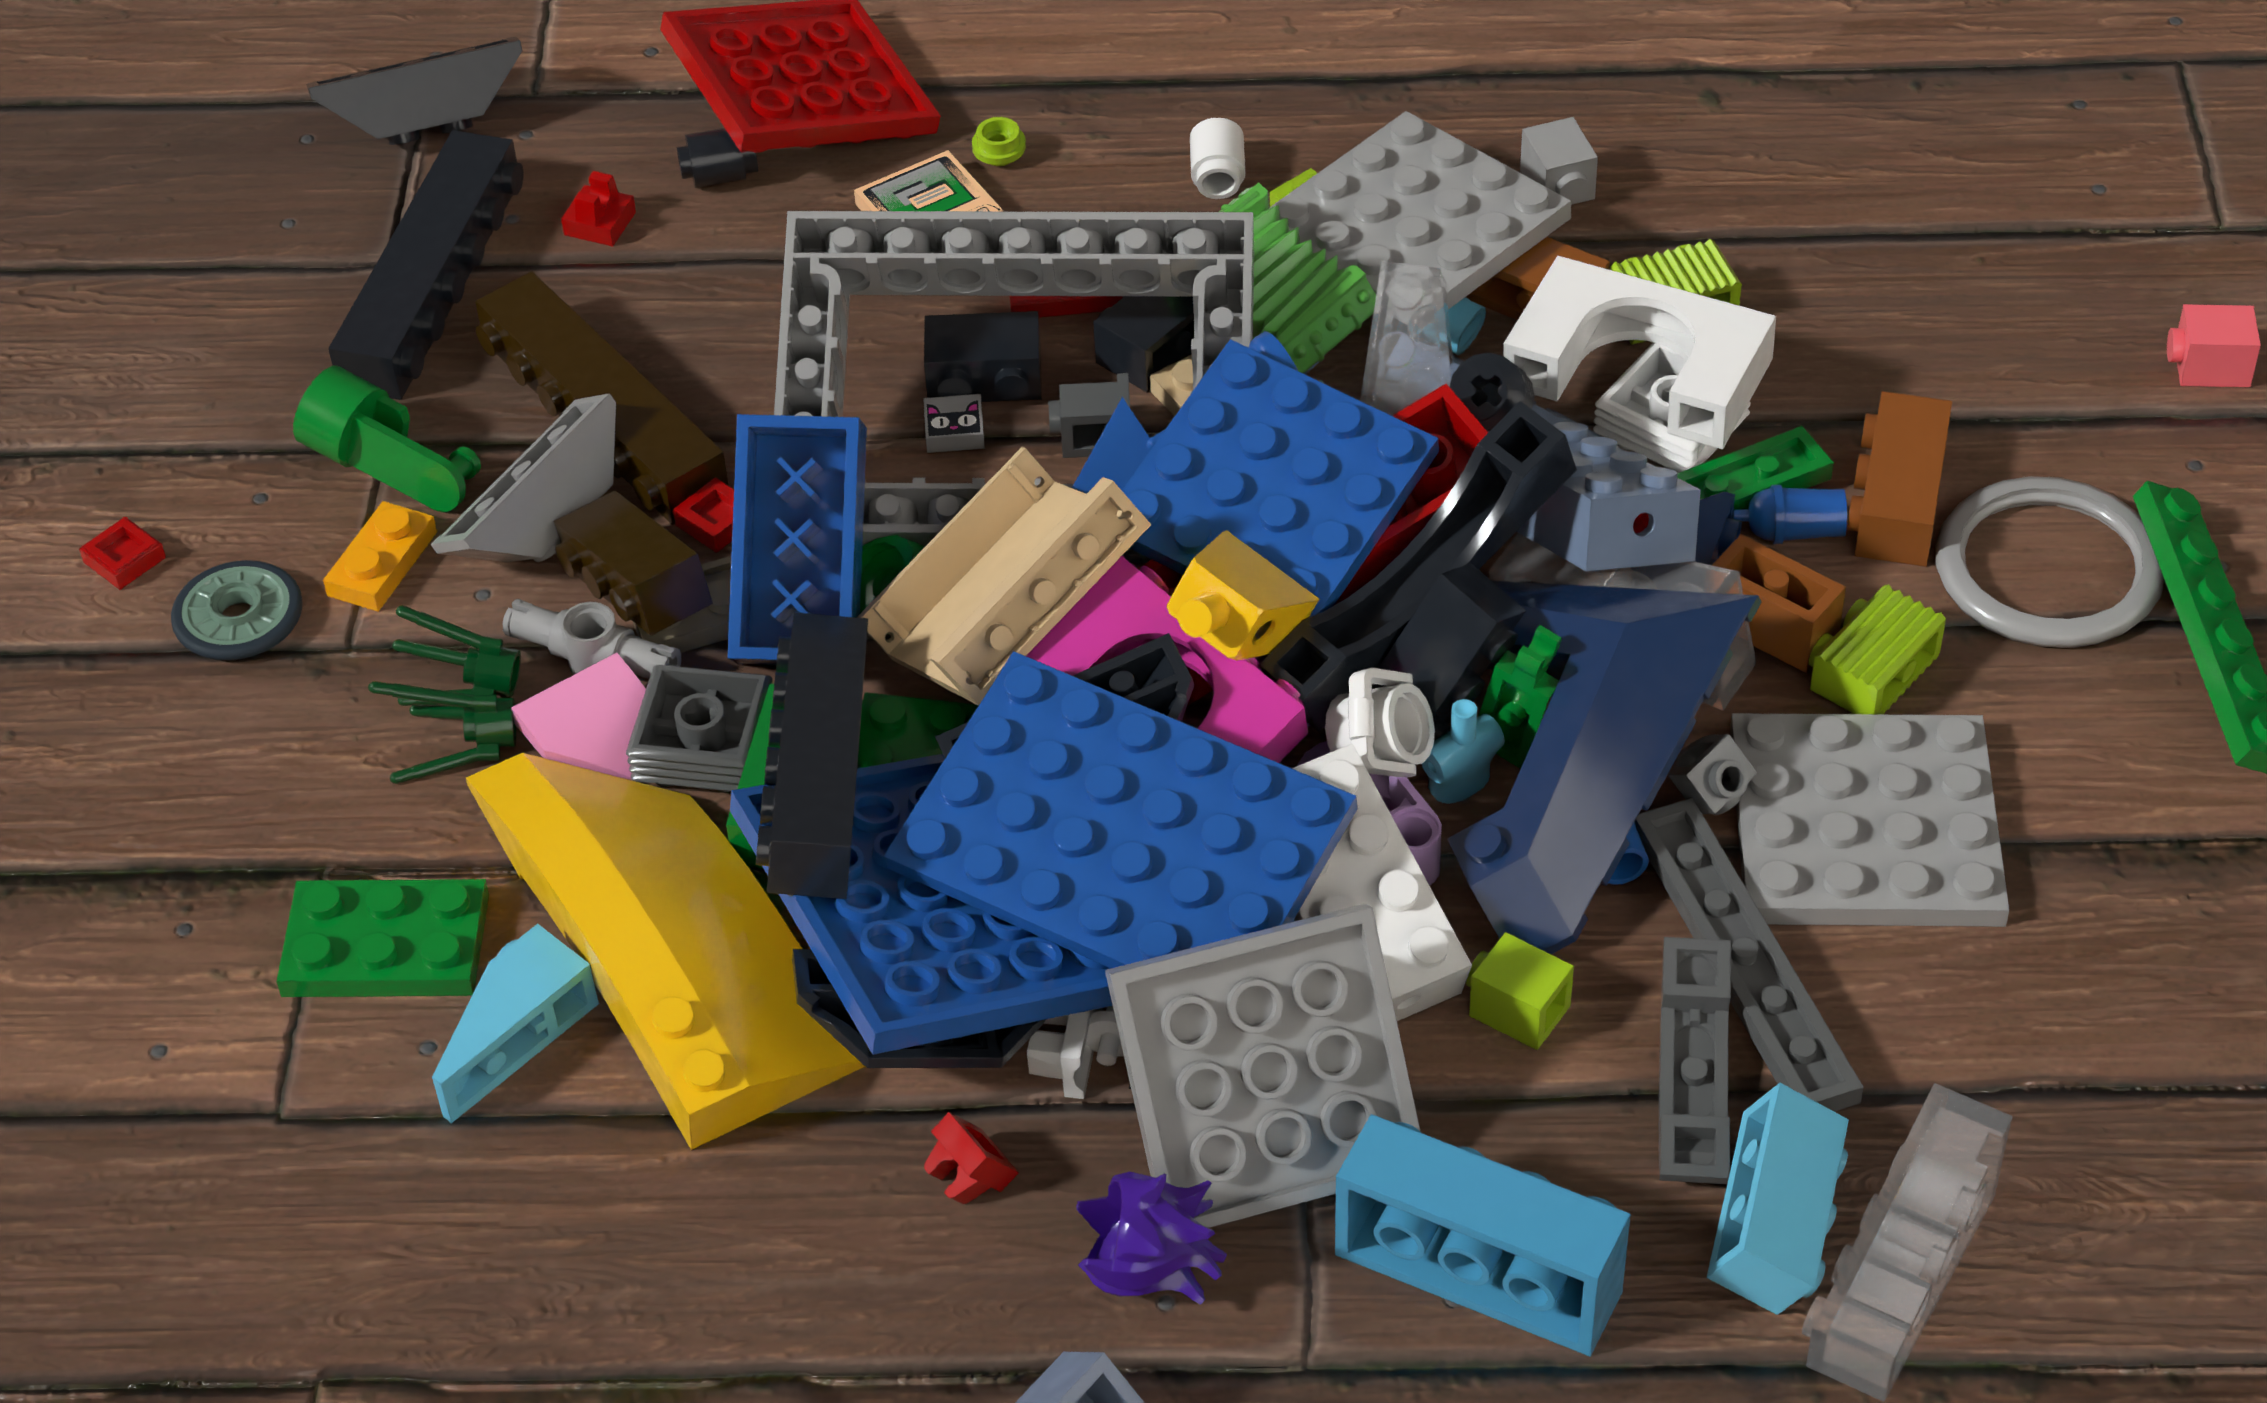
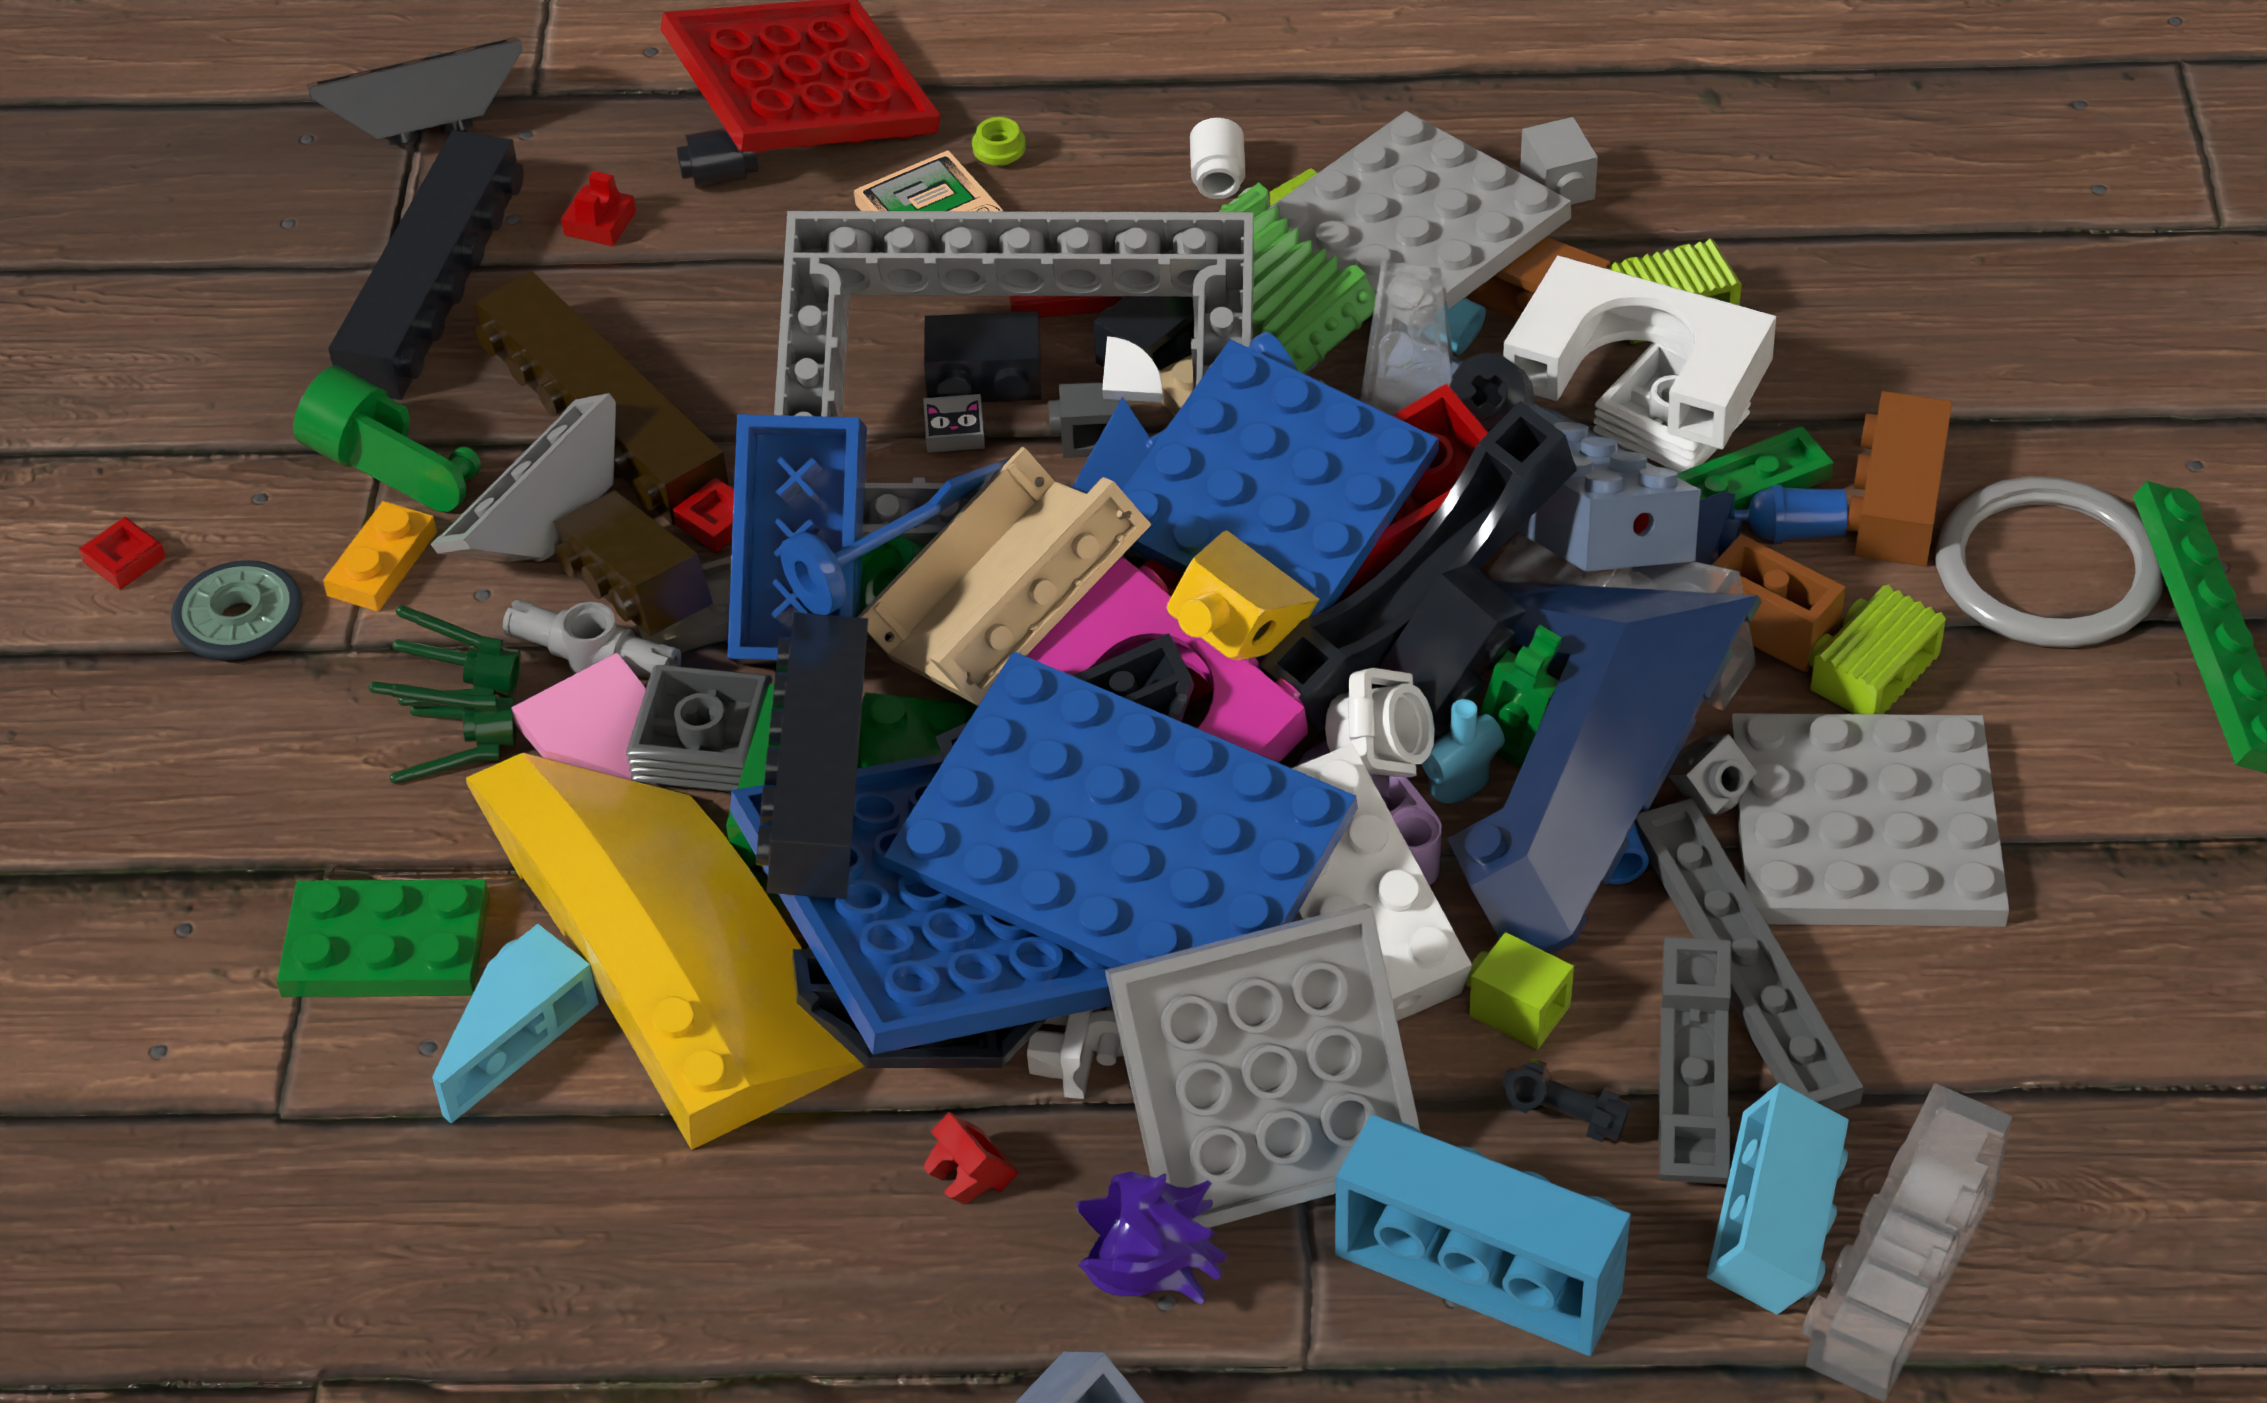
coral brick [2167,304,2261,387] -> none
none -> blue piece [780,458,1011,615]
none -> white tile [1102,336,1163,402]
none -> black bar [1501,1058,1632,1142]

